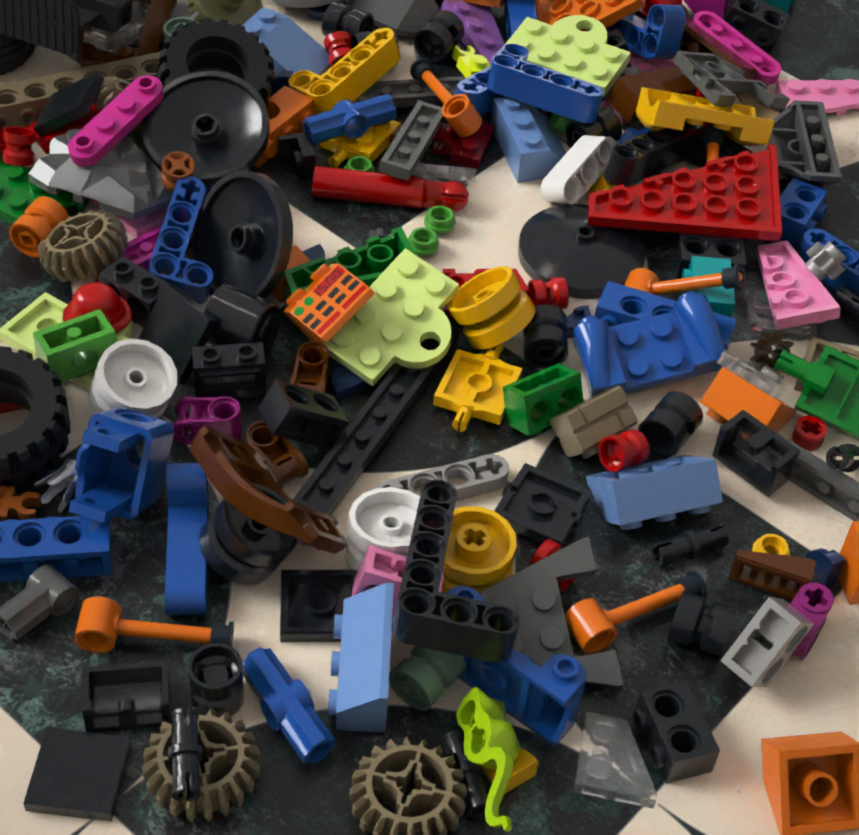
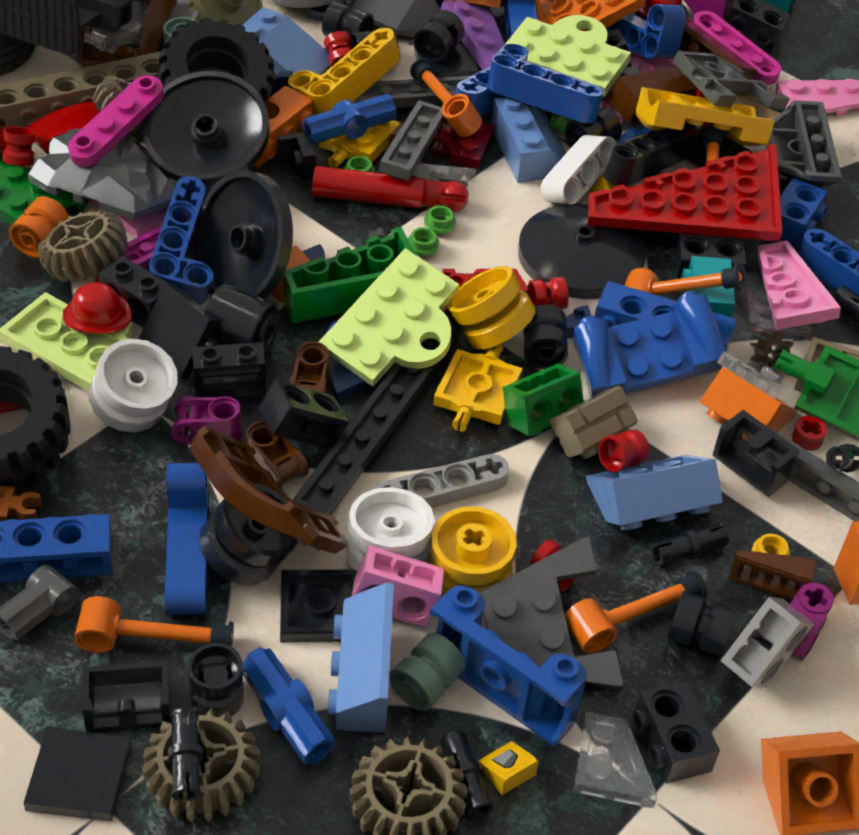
bright green brick [32,309,116,383] -> none
black tile [33,71,104,137] -> none
flat silver piece [33,459,78,513] -> none
blue piece [69,407,174,523] -> none
dark orange wheel [161,151,195,192] -> none
orange slope [283,263,375,343] -> none
black beam [392,479,520,663] -> none
neon yellow plate [452,45,491,78] -> none
lime animal [456,687,520,832] -> none
black plate [494,463,592,548] -> none
black wheel [638,391,703,458] -> none
light grey gear [805,241,847,281] -> none
dark blue tile [805,548,845,586] -> none

